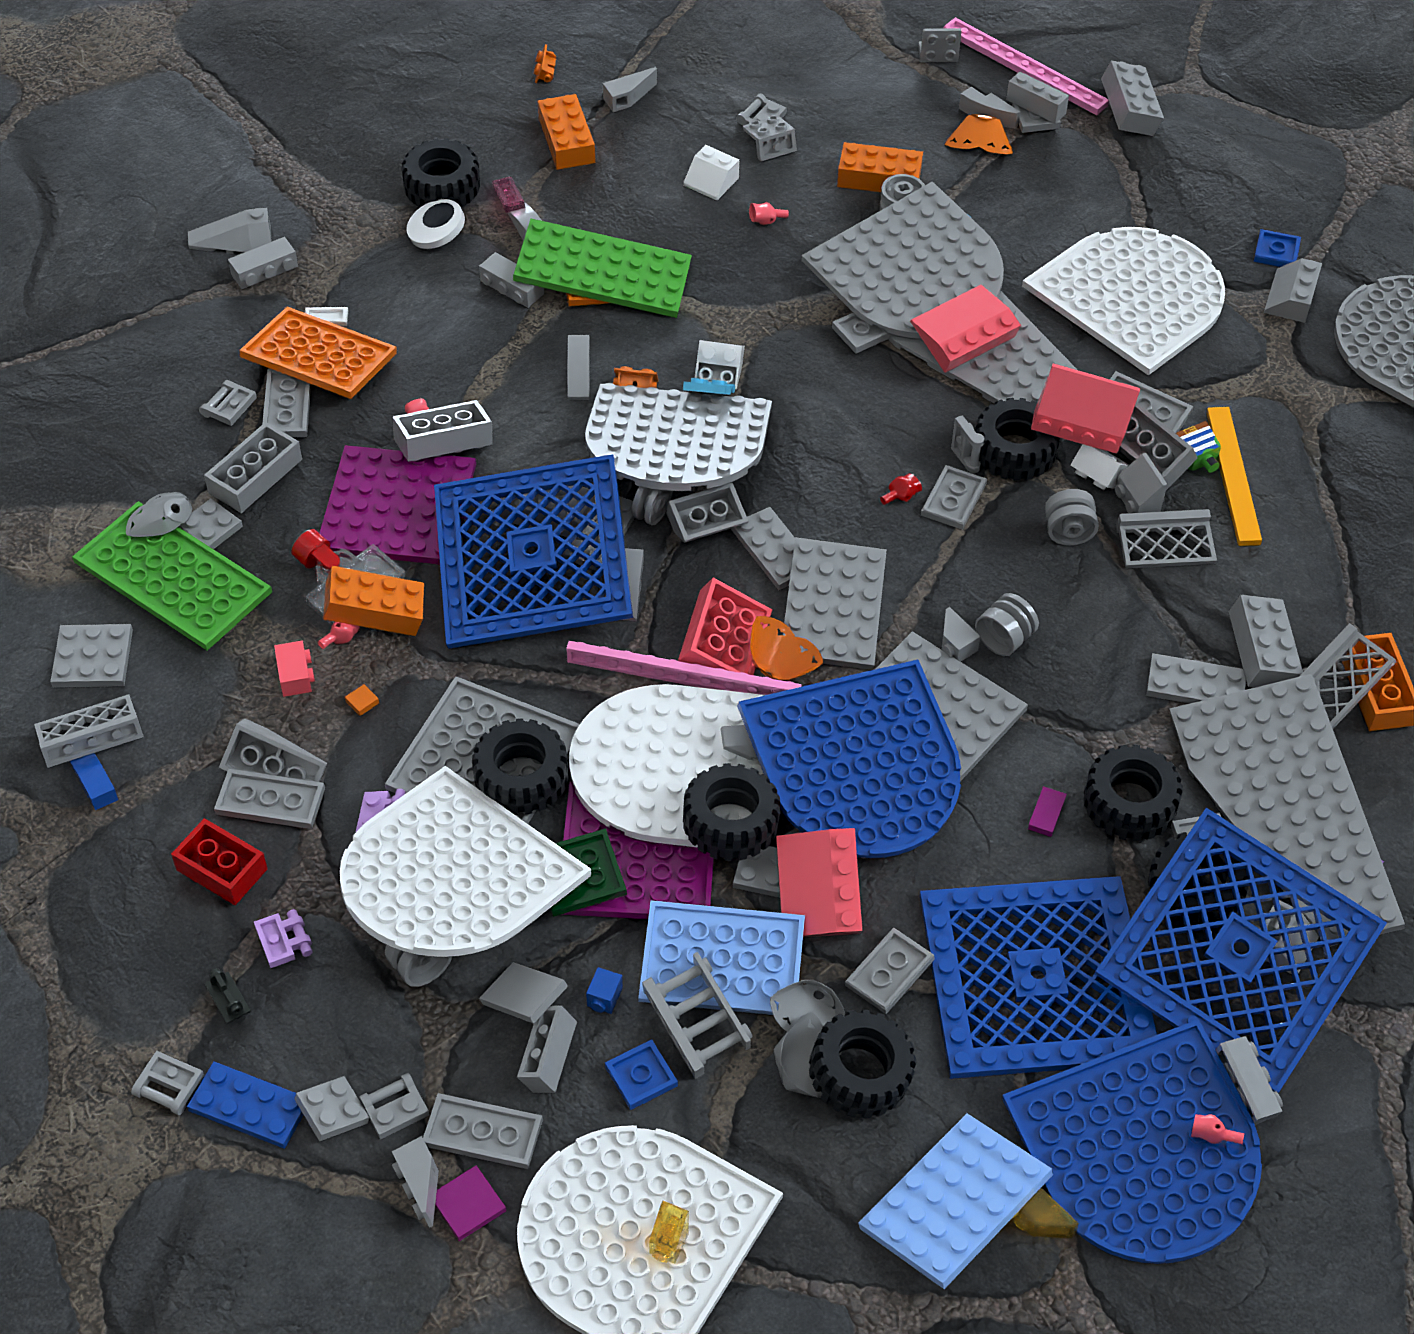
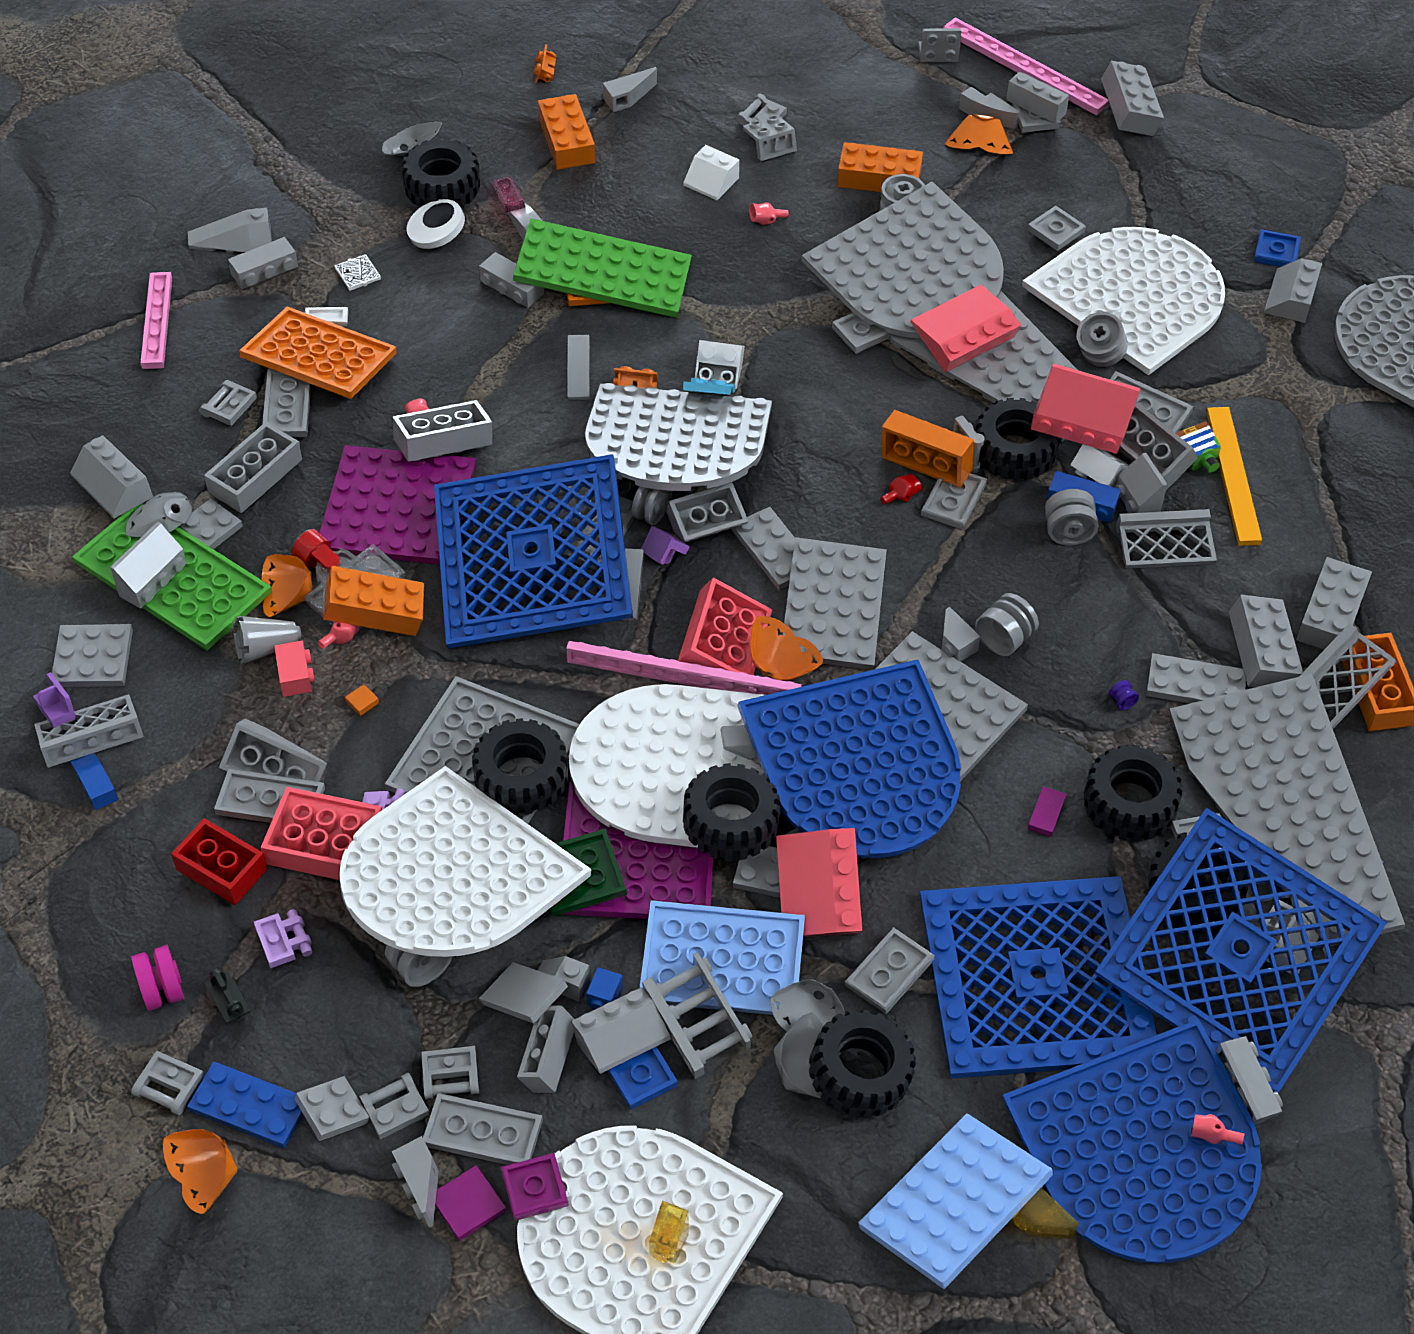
none -> medium lavender panel [33,673,76,728]
none -> light grey slope [70,435,153,519]
none -> slope [110,522,187,609]
none -> dark pink wheel [131,945,184,1012]
none -> bright pink plate [141,272,172,369]
none -> orange piece [163,1129,237,1214]
none -> light grey cone [233,616,301,664]
none -> orange piece [261,554,312,617]
none -> coral slope [261,787,382,880]
none -> white piece [334,254,381,291]
none -> light grey piece [382,121,442,156]
none -> light grey plate [422,1046,479,1100]
none -> magenta tile [501,1153,569,1221]
none -> light grey slope [537,956,590,1002]
none -> light grey slope [571,987,671,1074]
none -> medium lavender panel [641,526,690,565]
none -> orange brick [882,410,974,488]
none -> light grey plate [1027,206,1086,251]
none -> blue brick [1046,471,1121,523]
none -> light grey wheel [1076,312,1128,367]
none -> dark purple wheel [1109,680,1139,710]
none -> light grey brick [1296,557,1372,650]

